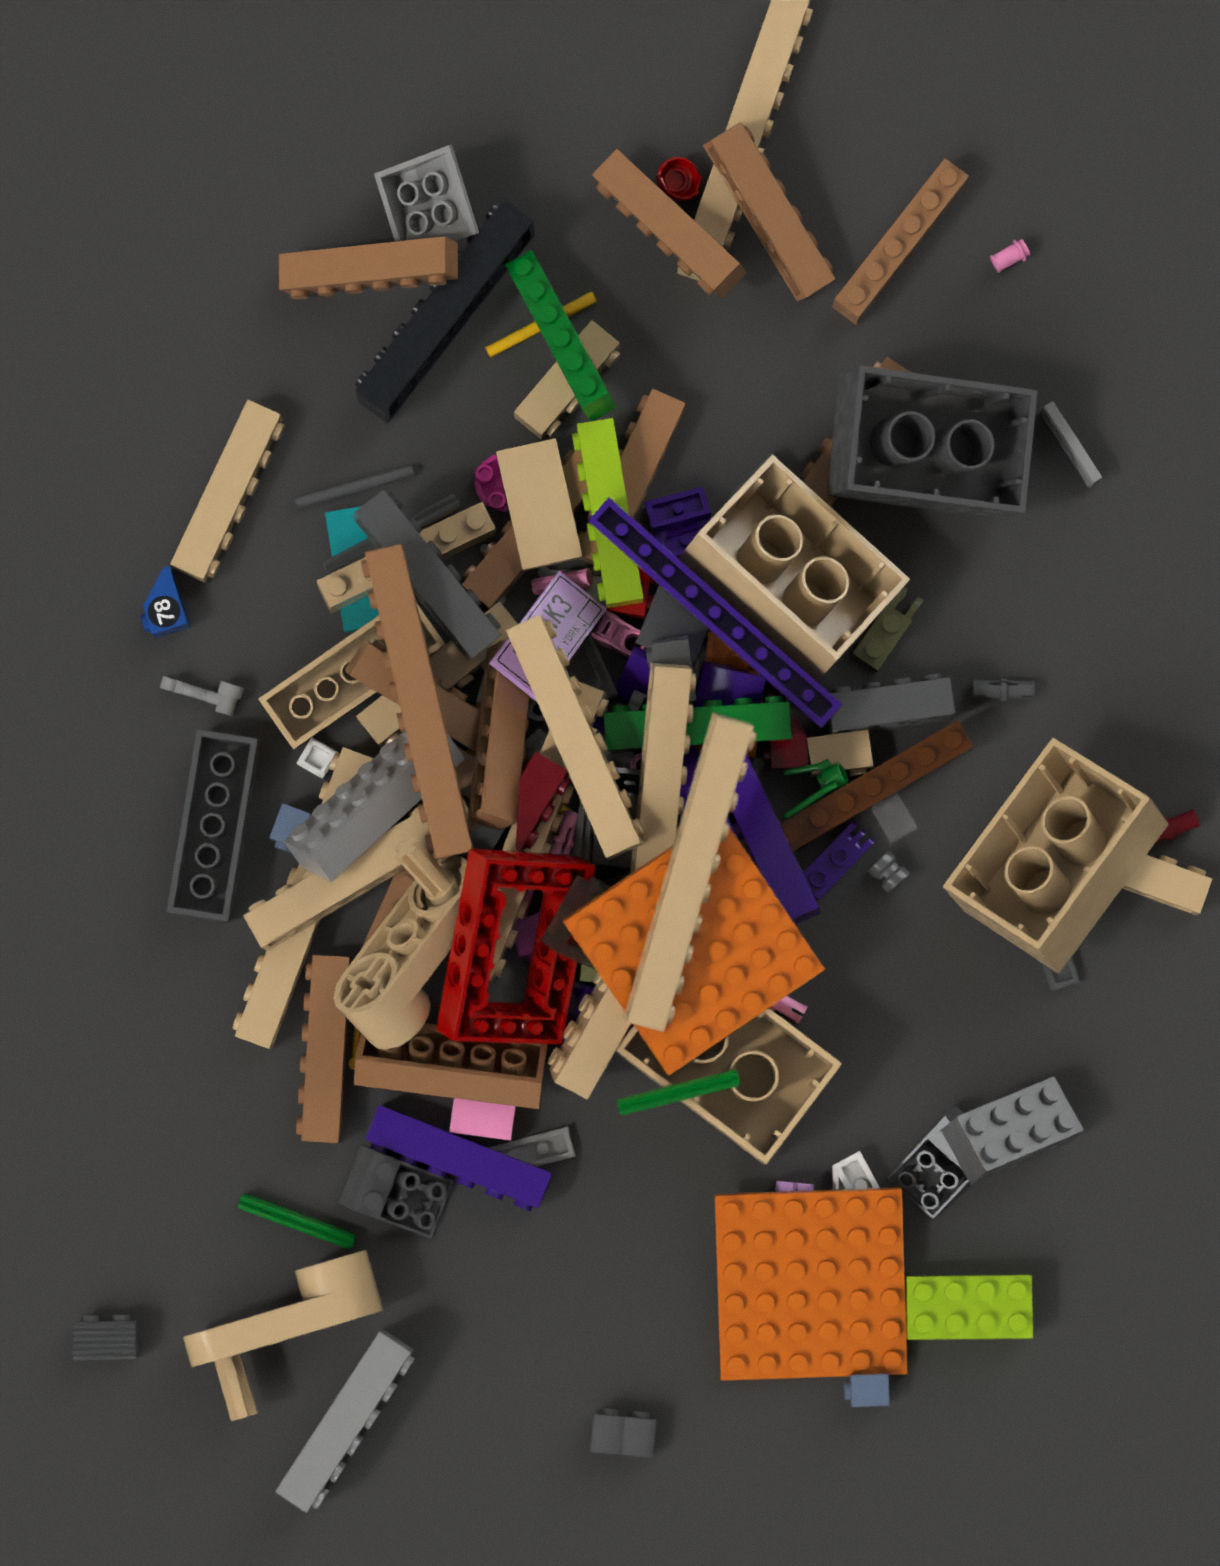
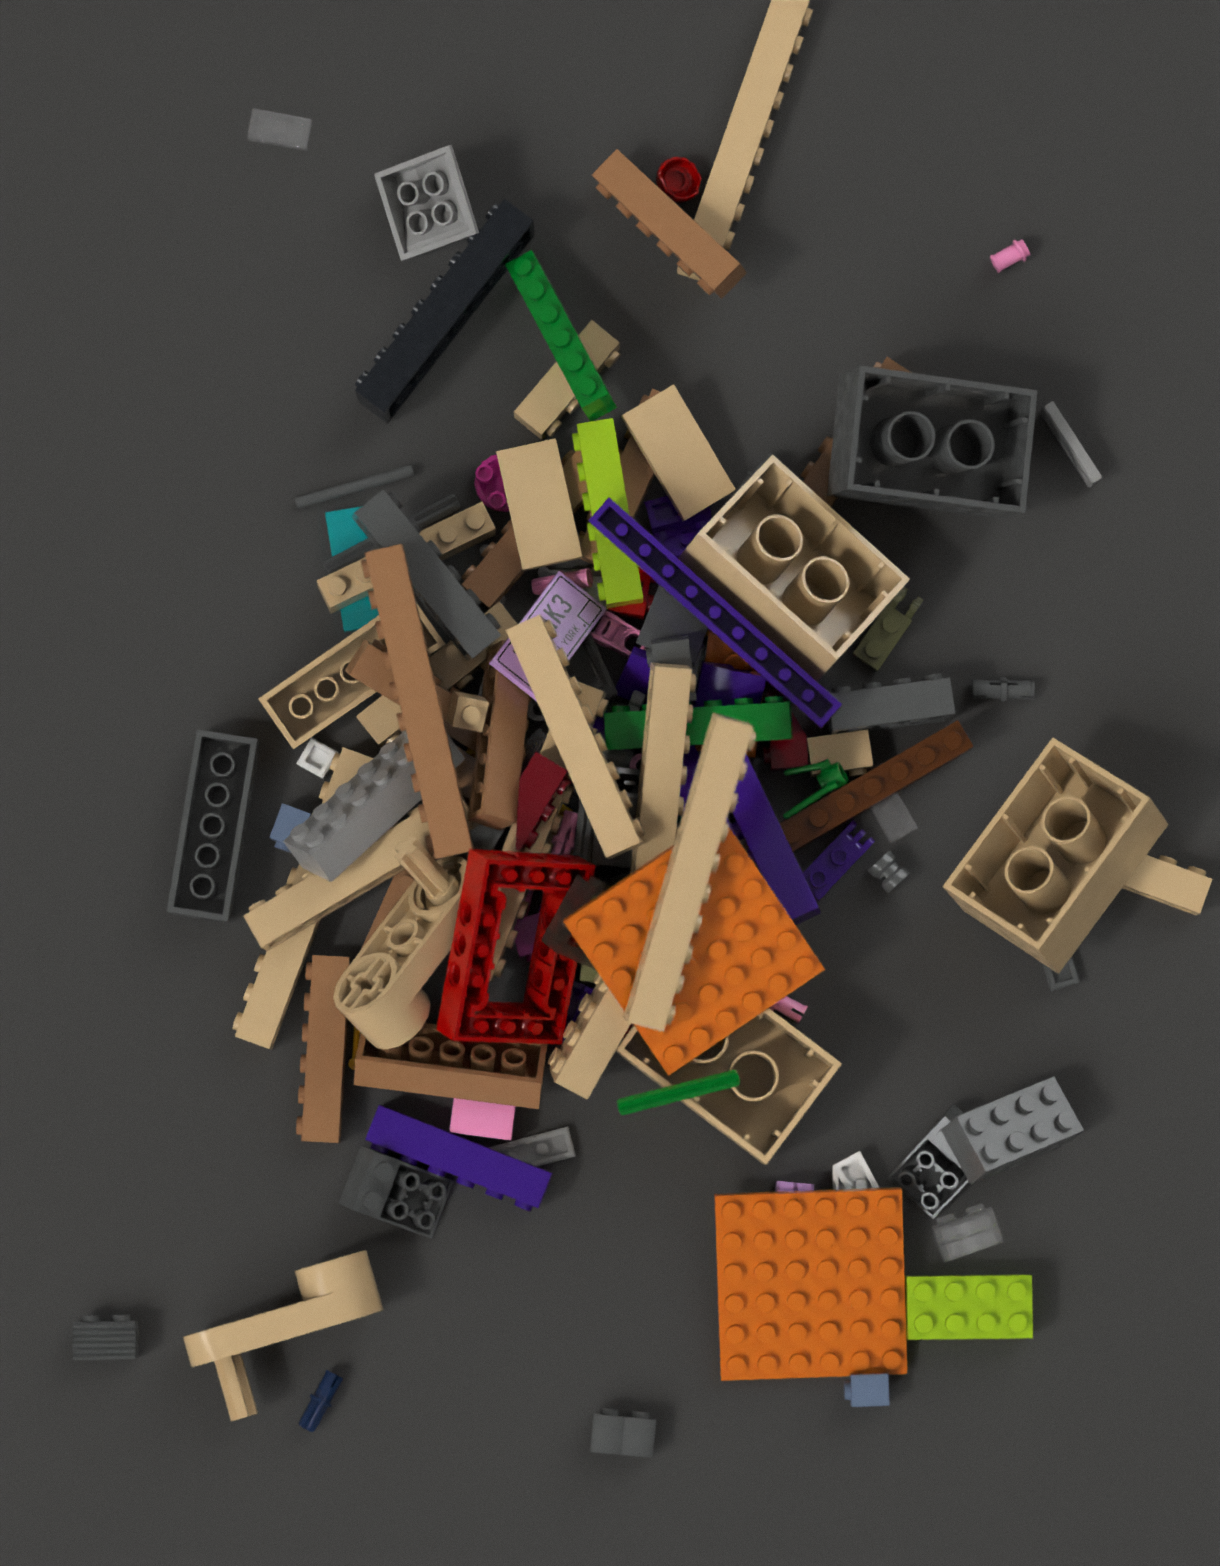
blue slope [140,566,190,639] -> none
light grey brick [160,676,244,716] -> none
tan brick [170,400,285,583] -> none
green axle [238,1193,356,1249] -> none
light grey brick [275,1329,415,1513] -> none
medium nougat brick [279,236,458,299] -> none
yellow bar [485,291,597,358] -> none
medium nougat brick [703,122,835,301] -> none
medium nougat brick [832,158,969,325] -> none
dark red pin [1155,809,1200,843] -> none
none -> clear plate [247,108,313,151]
none -> dark blue axle [299,1370,344,1432]
none -> tan brick [446,691,489,732]
none -> tan tile [621,384,736,521]
none -> clear brick [931,1203,1004,1262]

